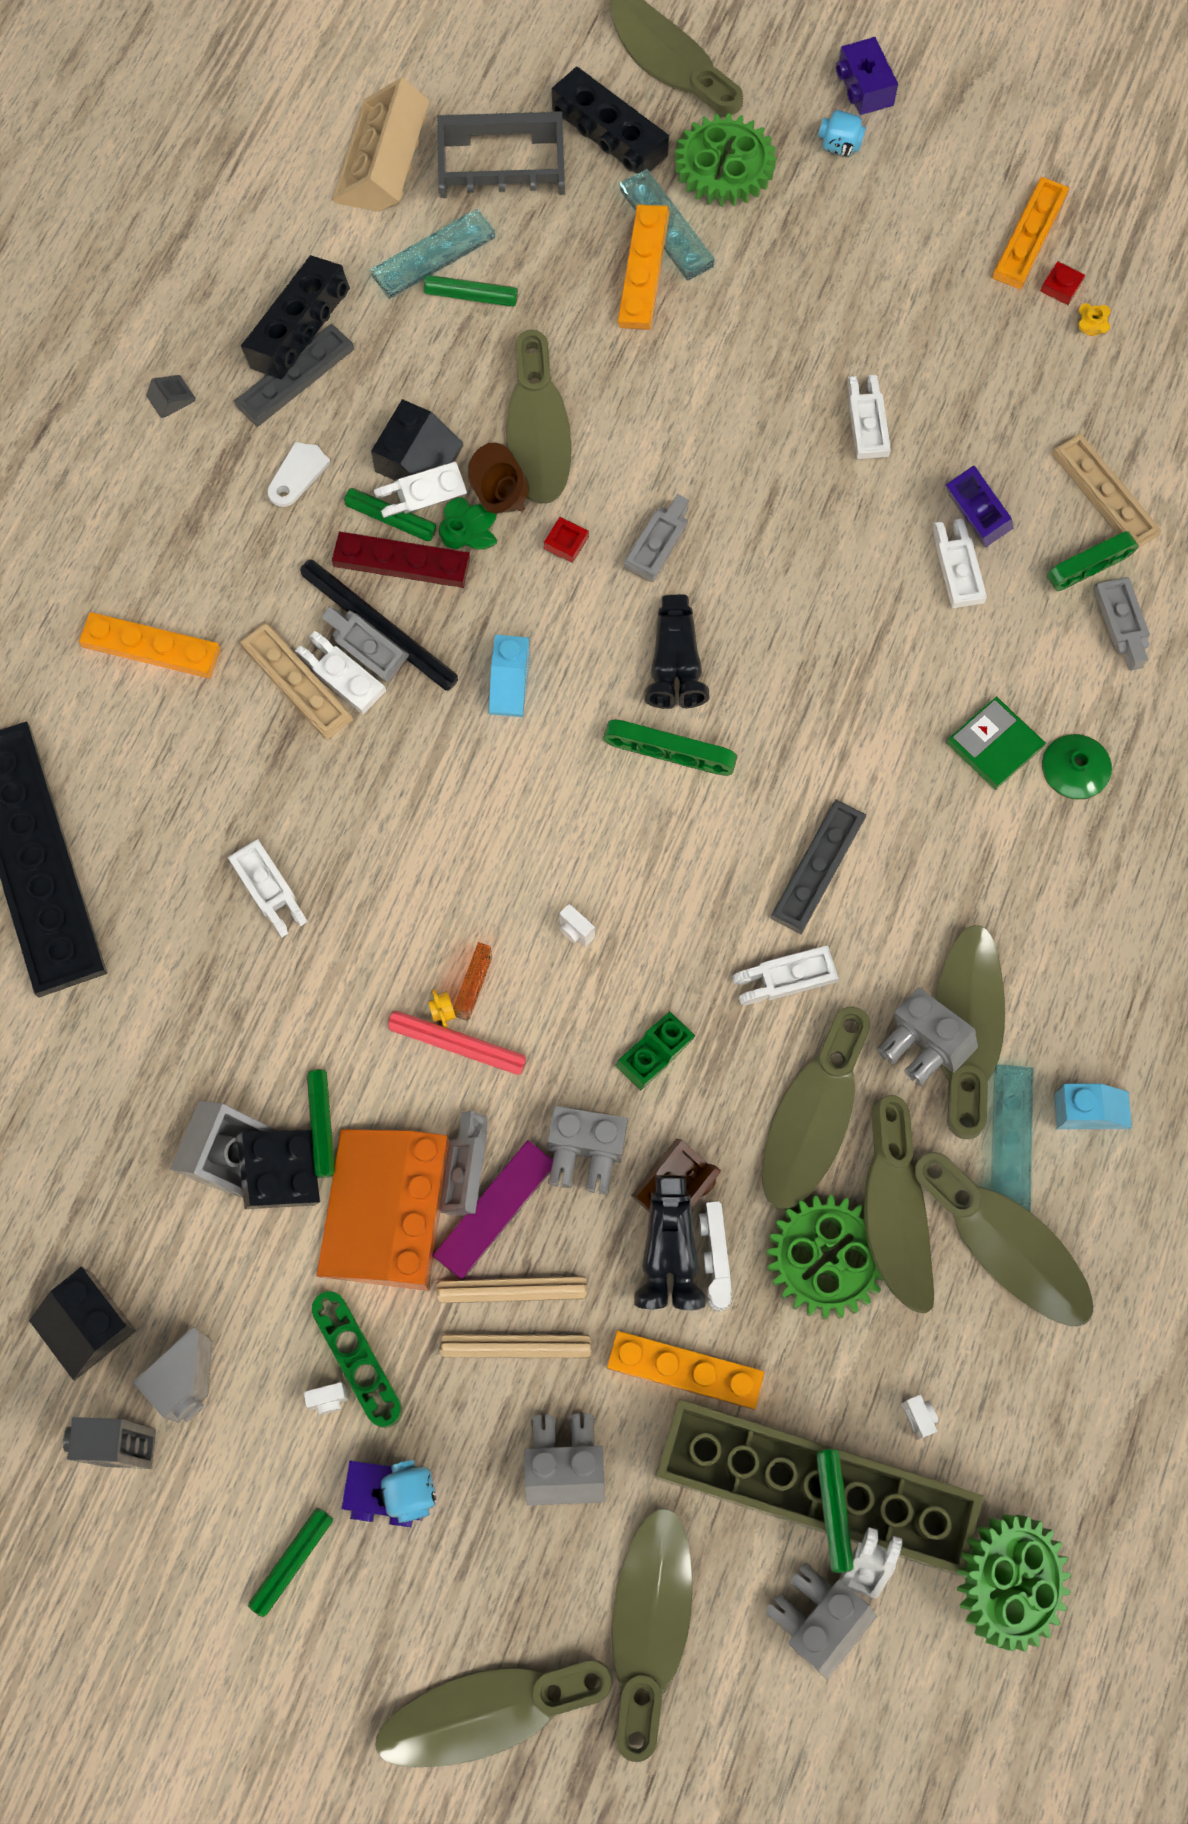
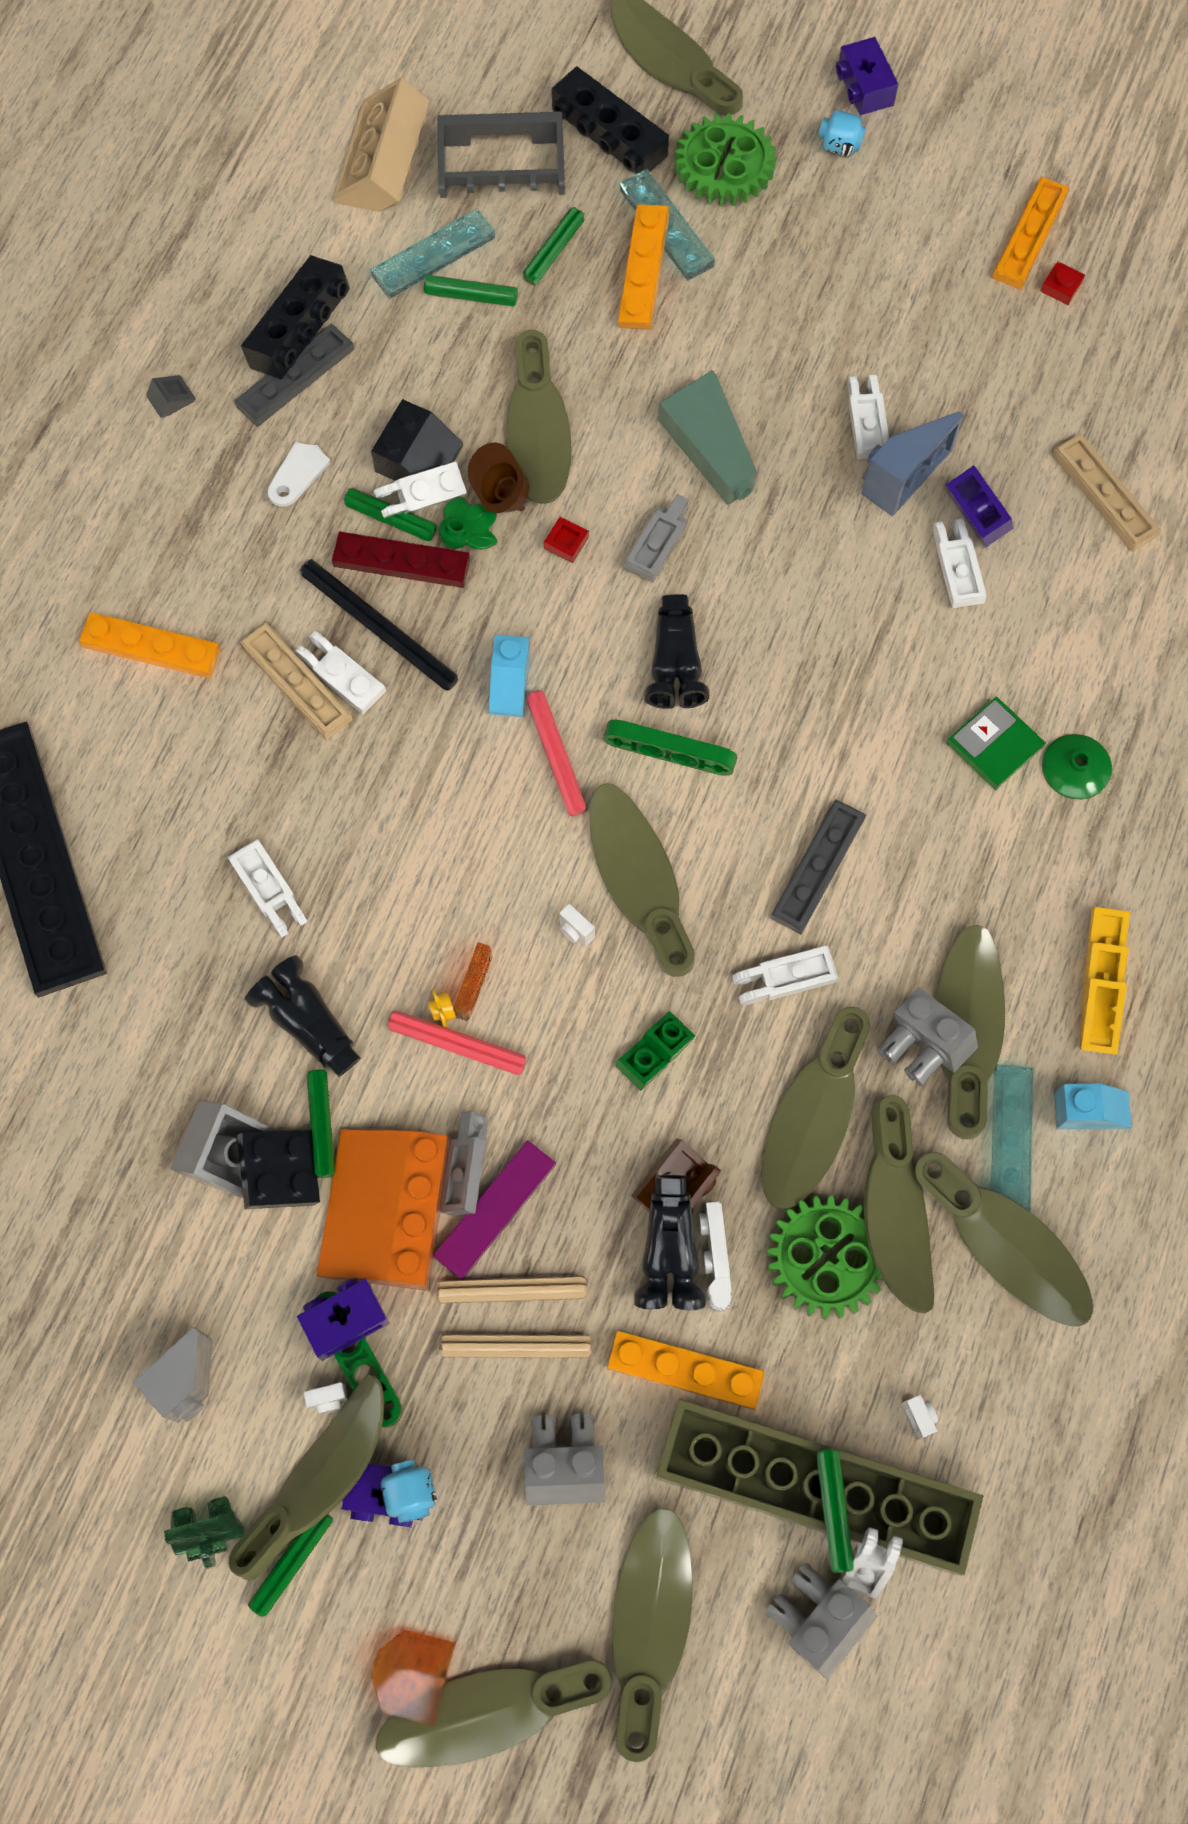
black slope [29,1266,136,1381] -> none
dark grey brick [63,1417,156,1469] -> none
light grey hinge [321,606,410,682] -> none
light grey brick [548,1106,628,1194] -> none
bright green gear [957,1514,1071,1651] -> none
green beam [1047,531,1139,592] -> none
yellow plate [1078,303,1111,336] -> none
light grey hinge [1093,577,1150,671] -> none
none -> clear green hips [164,1496,244,1569]
none -> olive plant [229,1375,384,1581]
none -> black piece [245,955,361,1077]
none -> dark purple brick [297,1278,390,1361]
none -> clear orange slope [371,1629,456,1726]
none -> green axle [523,207,584,285]
none -> coral axle [527,690,586,816]
none -> olive plant [589,783,695,977]
none -> sand green slope [658,370,757,505]
none -> sand blue slope [862,411,964,517]
none -> yellow slope [1080,907,1131,1055]

